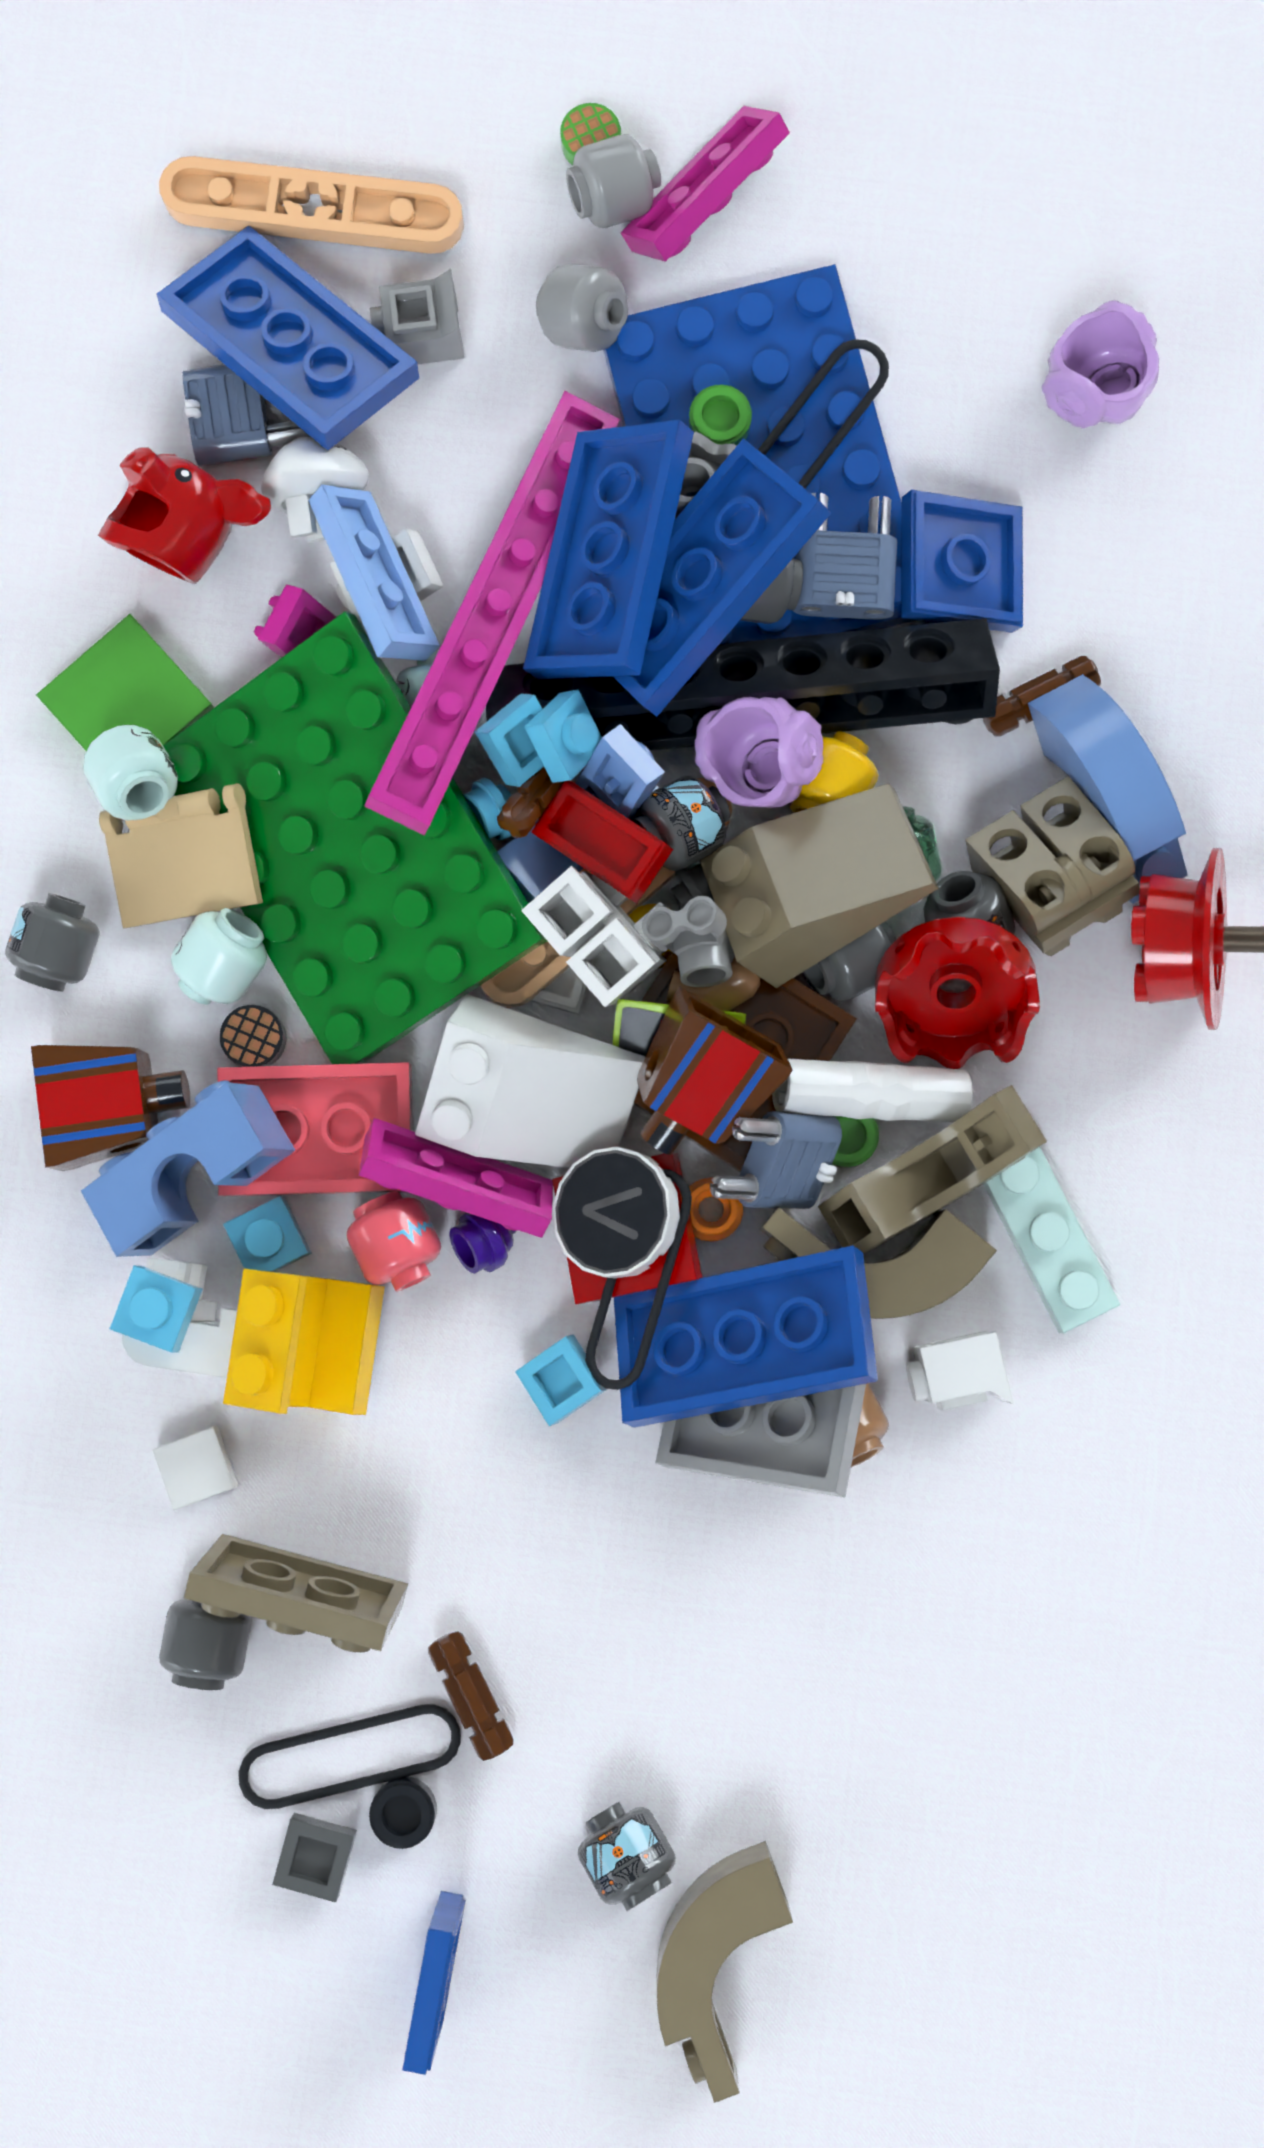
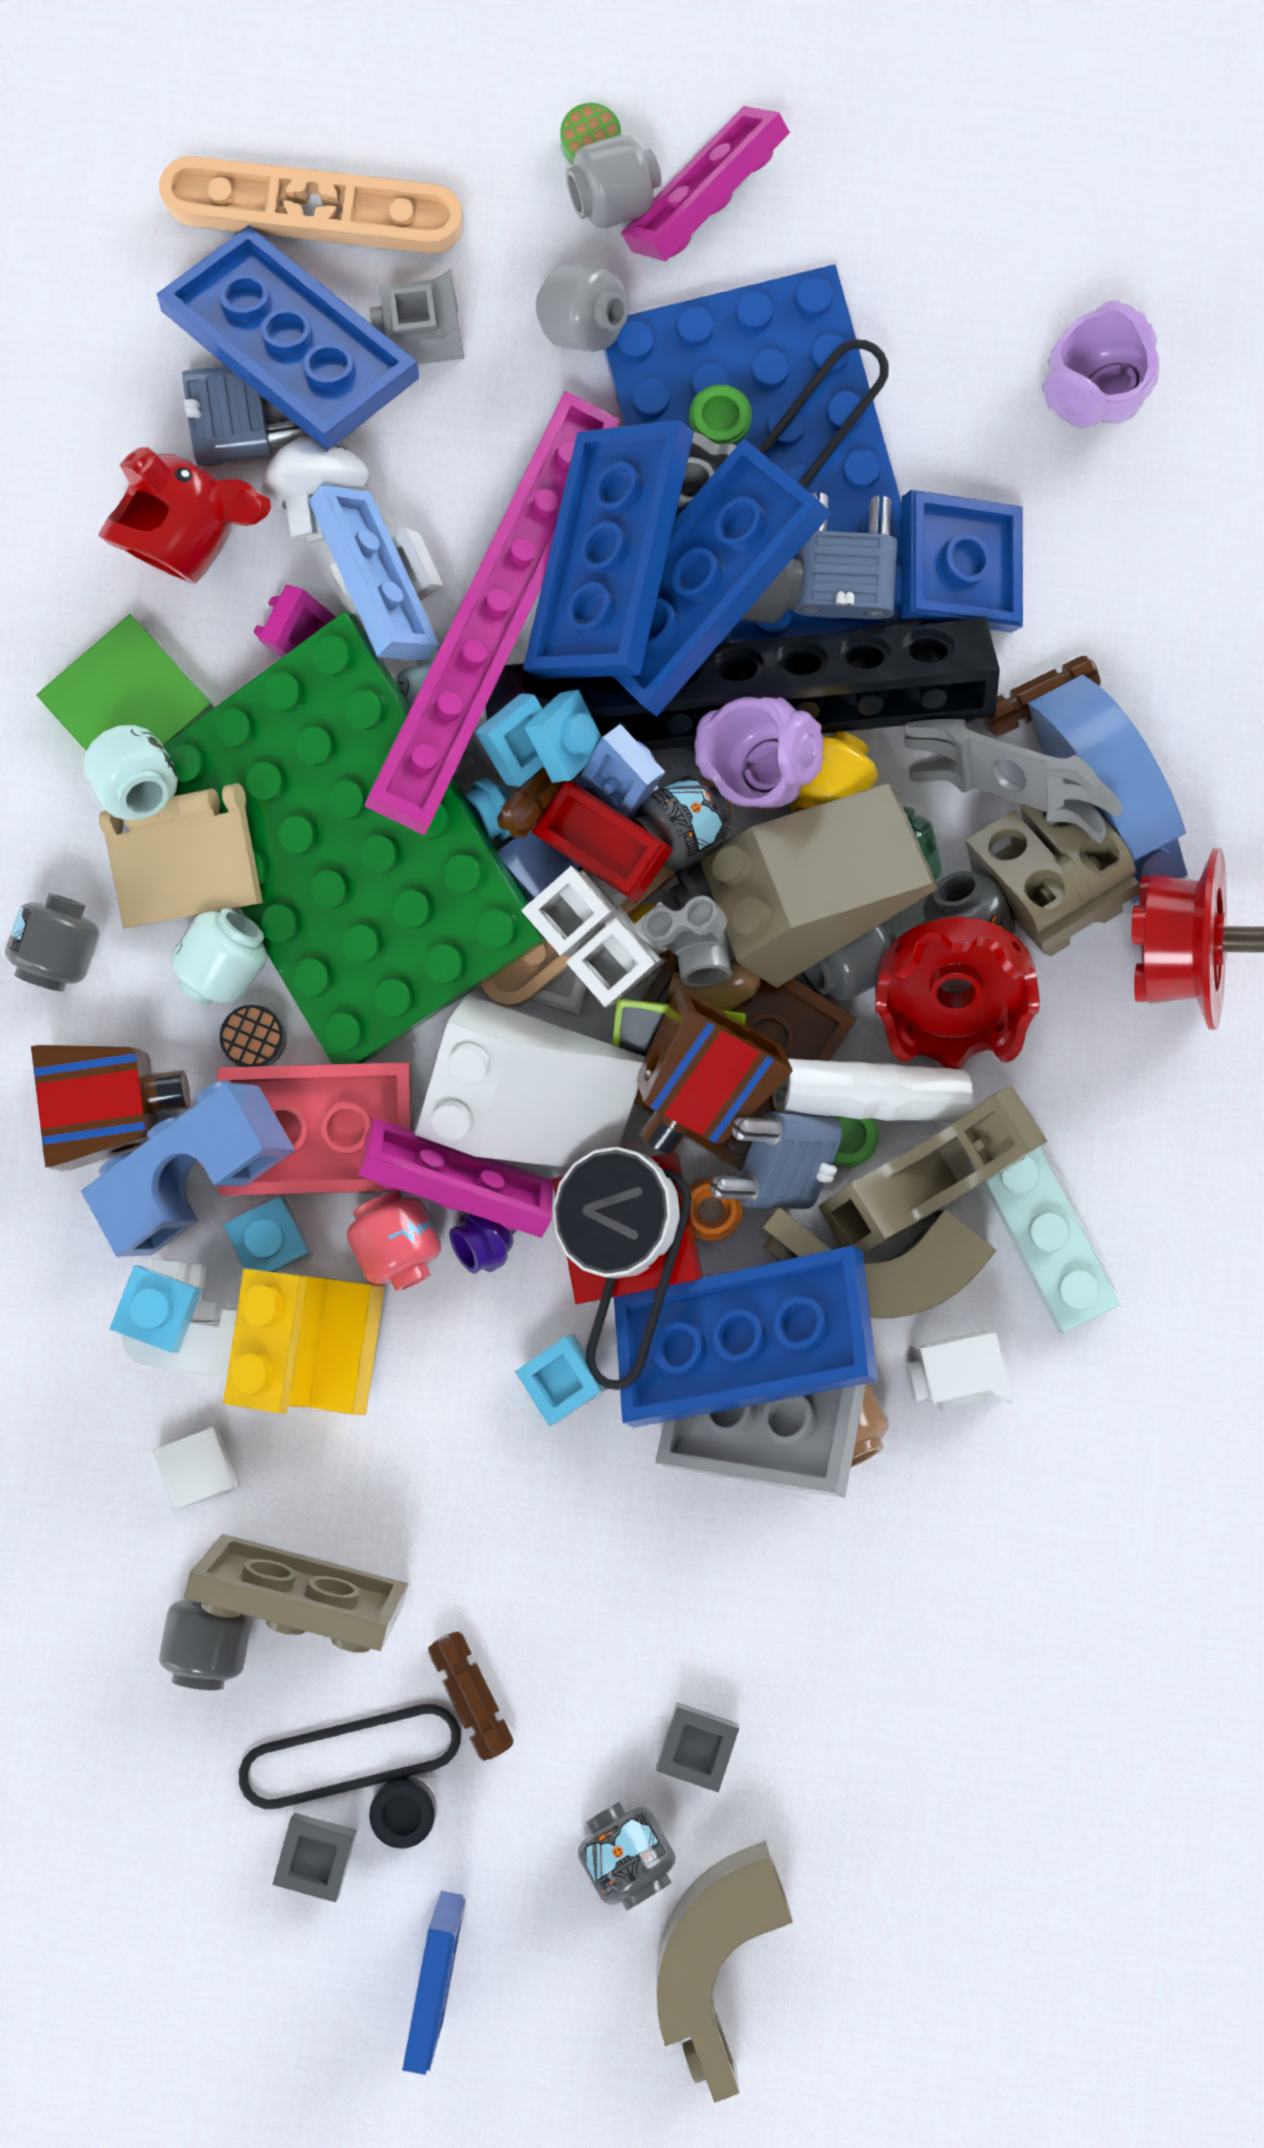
none -> dark grey plate [656,1702,739,1793]
none -> light grey piece [904,719,1122,843]

